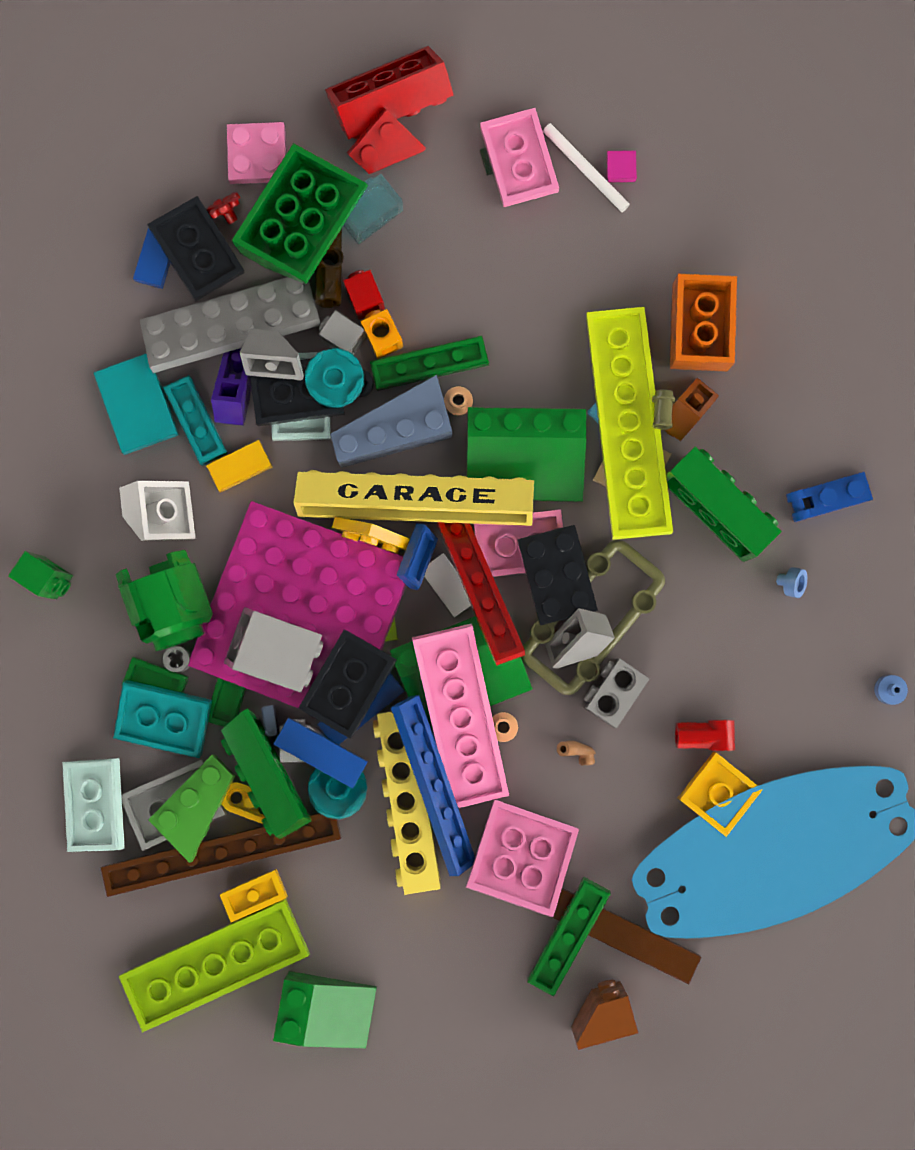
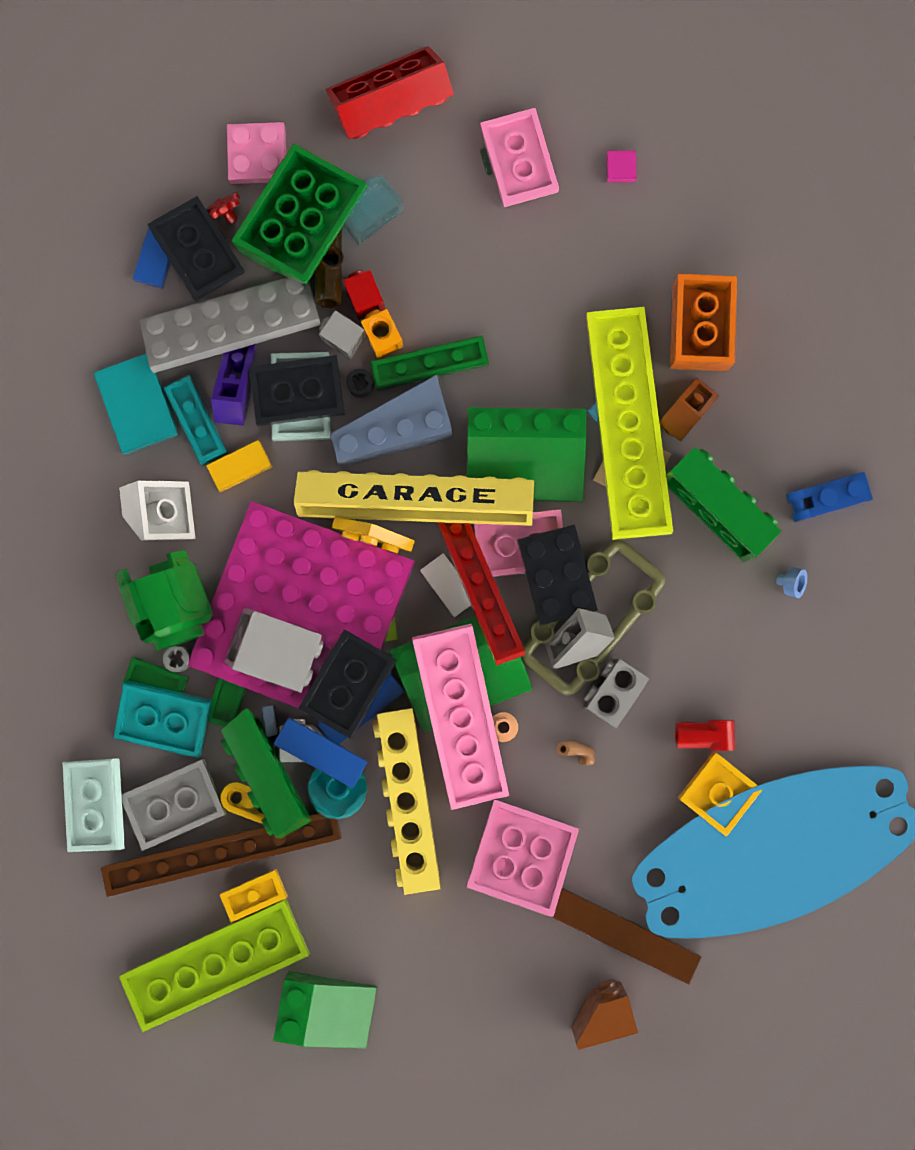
green brick [8,551,73,600] -> none
bright green wing [148,754,236,863] -> none
light grey slope [240,329,304,380] -> none
teal tile [305,348,364,408] -> none
red wing [346,108,426,174] -> none
blue plate [391,695,475,876] -> none
blue tile [397,523,438,590] -> none
light nougat plate [444,386,473,416] -> none
green tile [527,877,611,997] -> none
white bar [543,123,630,212] -> none
olive pin [652,390,676,430] -> none
medium blue tile [874,675,908,705] -> none

